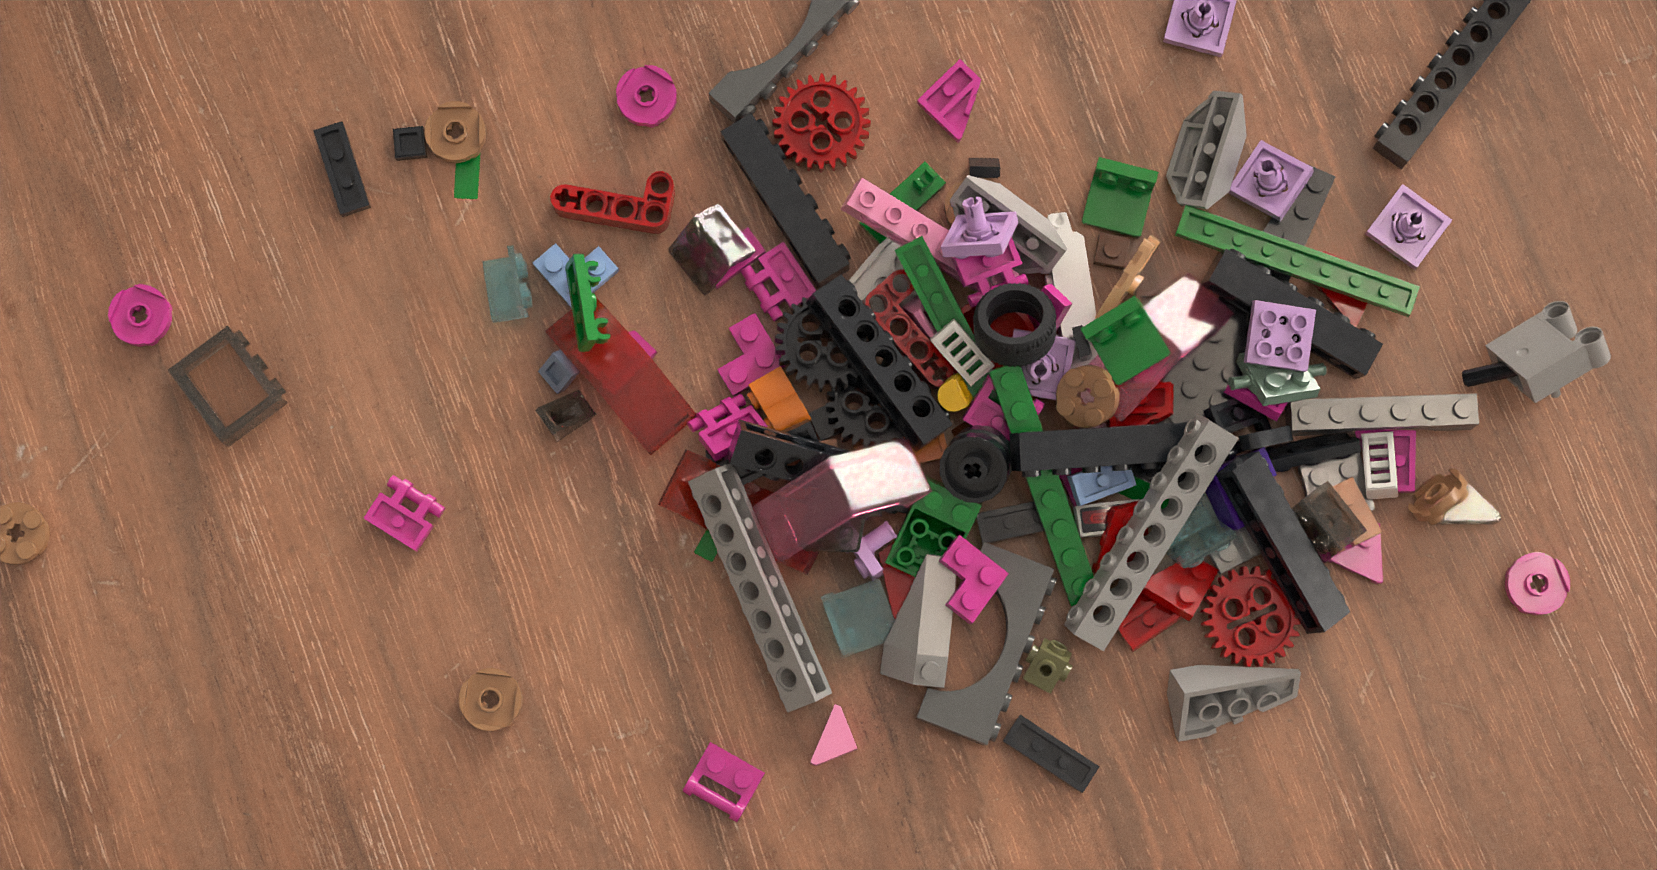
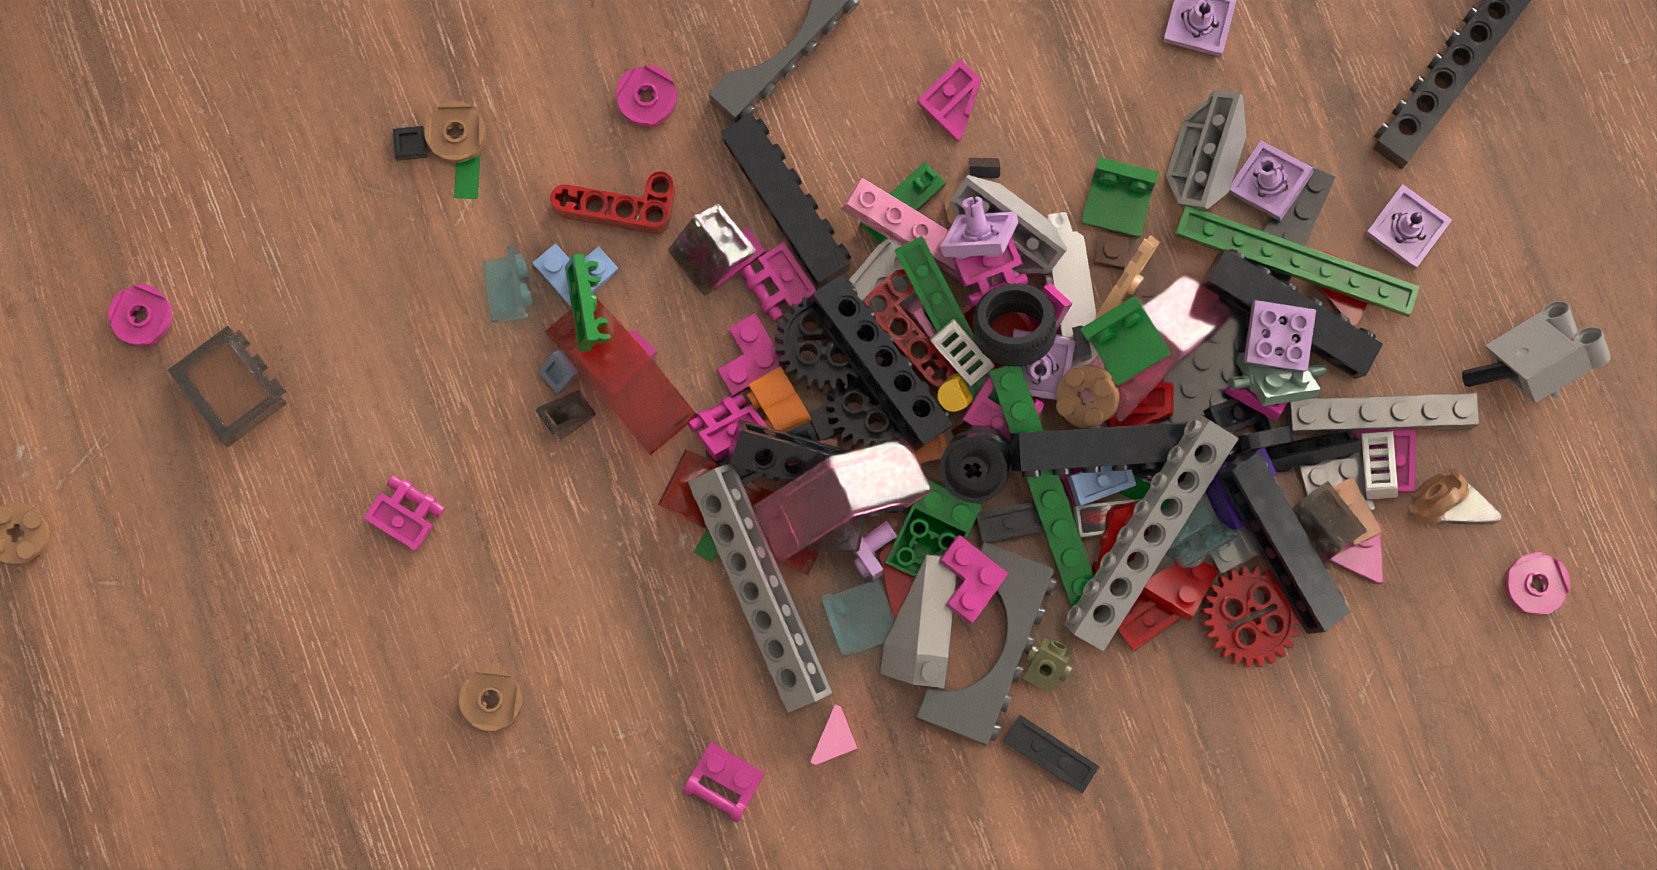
black plate [313,121,371,217] -> none
red gear [772,73,871,173] -> none
light grey wedge [1167,665,1301,742] -> none

